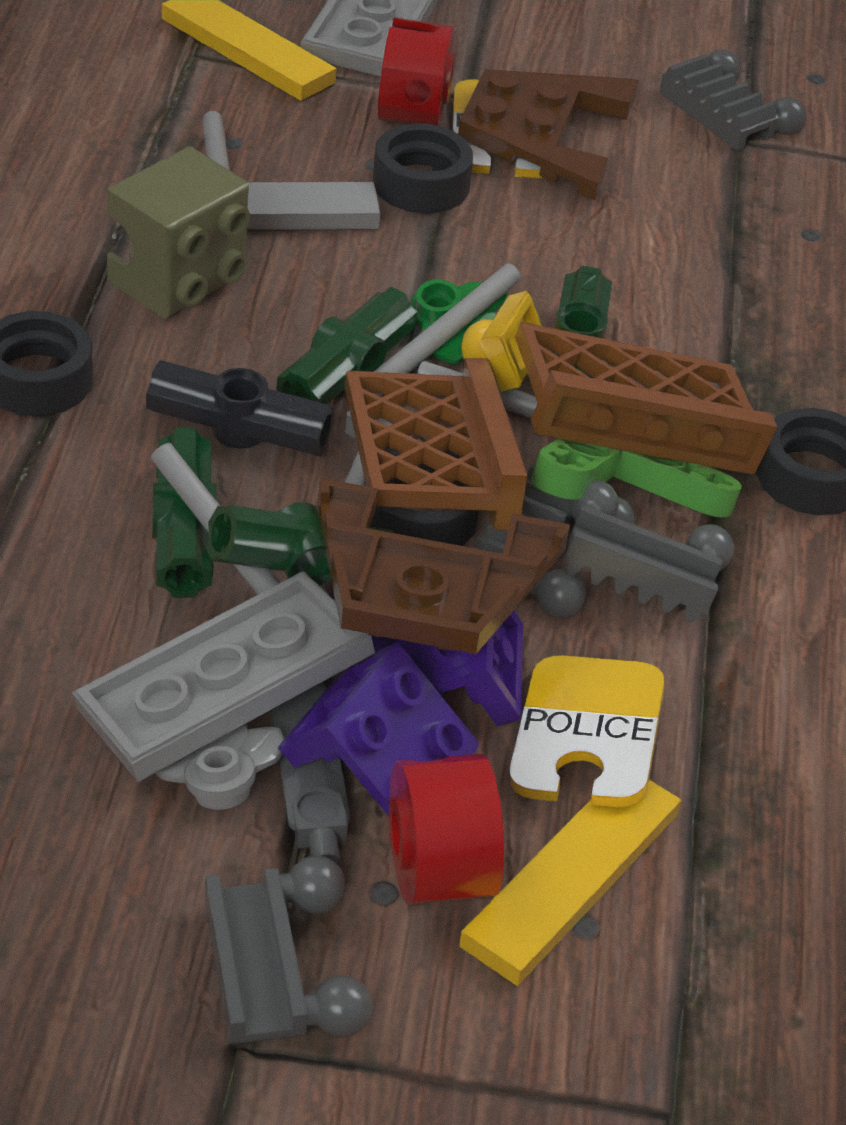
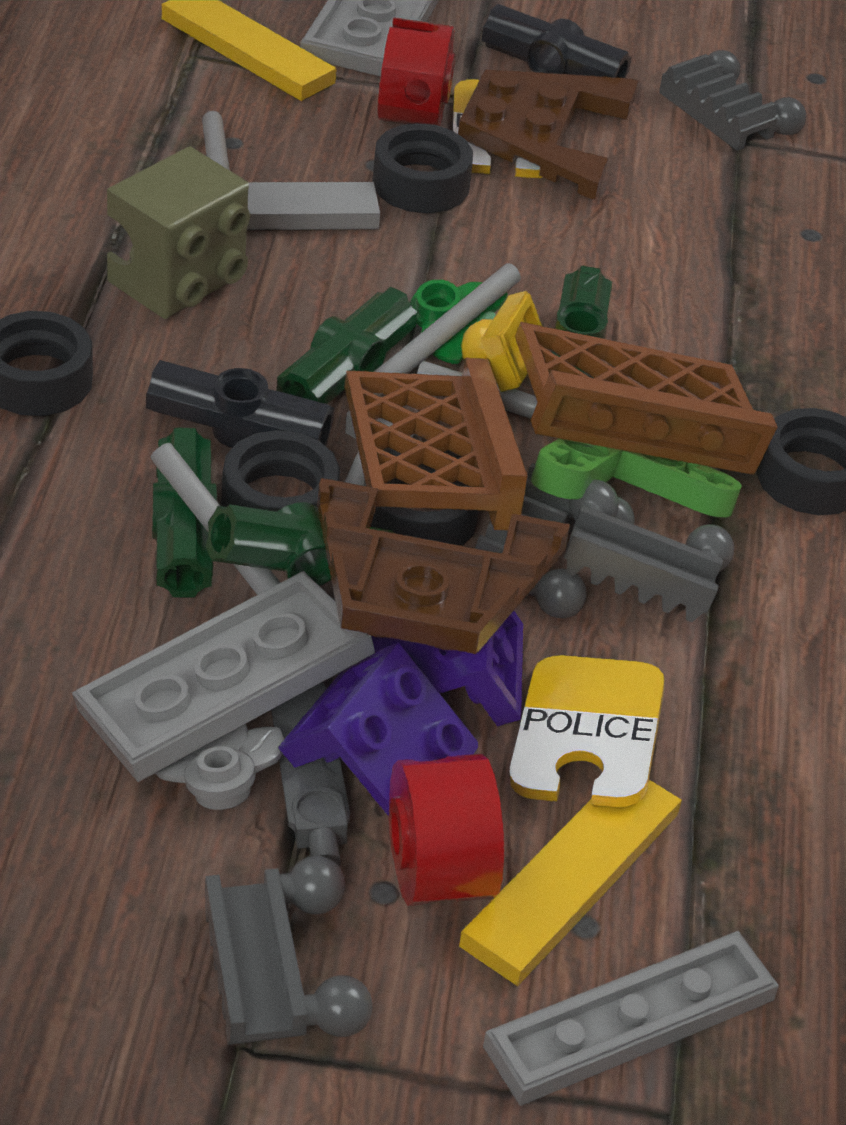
none -> black tyre [221,430,340,512]
none -> black piece [481,4,632,78]
none -> light grey tile [483,931,779,1106]

